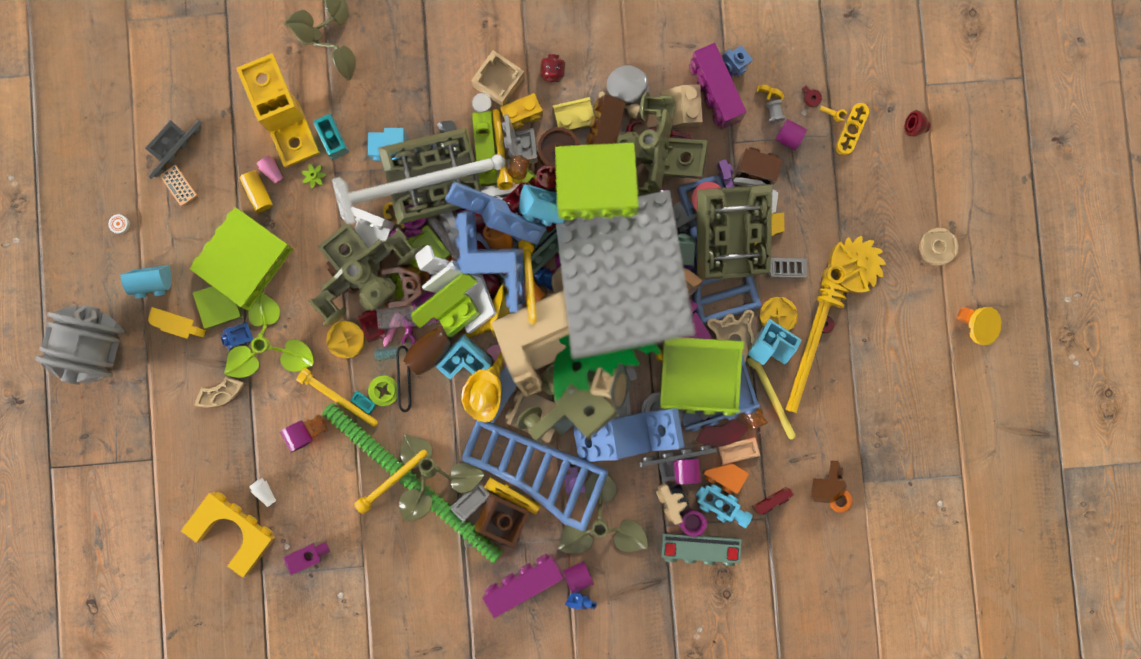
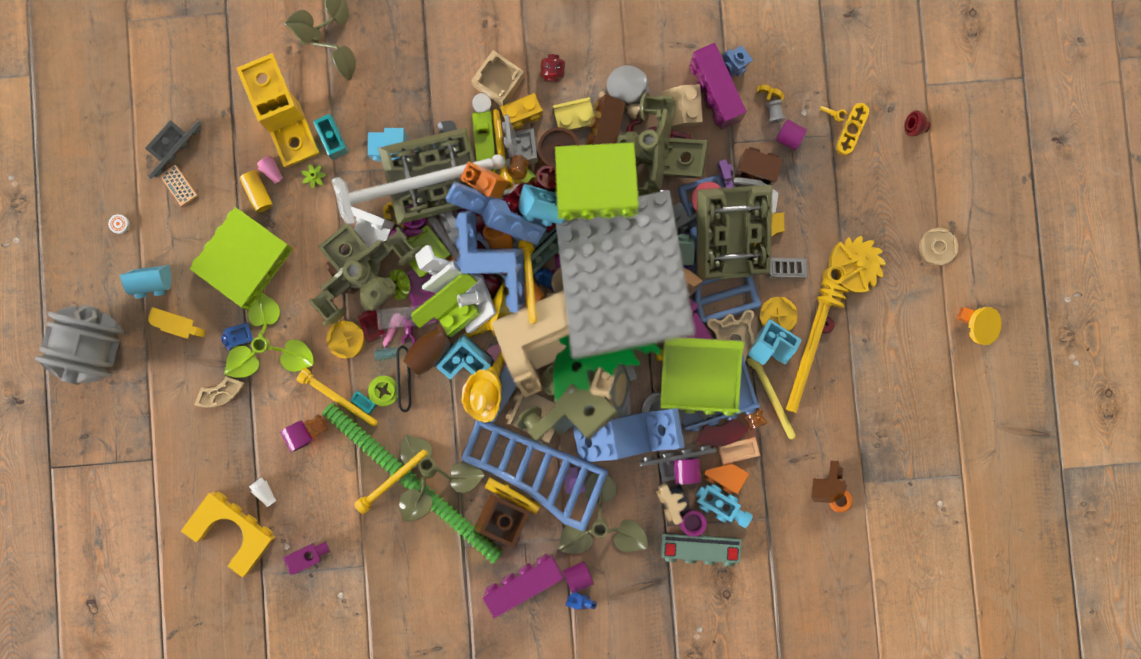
lime tile [193,286,242,329] -> none
reddish brown piece [377,264,430,308] -> none
light grey tile [450,483,490,522] -> none
dark red plate [752,487,794,515] -> none
dark red piece [802,85,822,107] -> none
none -> white pin [457,290,483,307]
none -> orange slope [460,162,509,199]

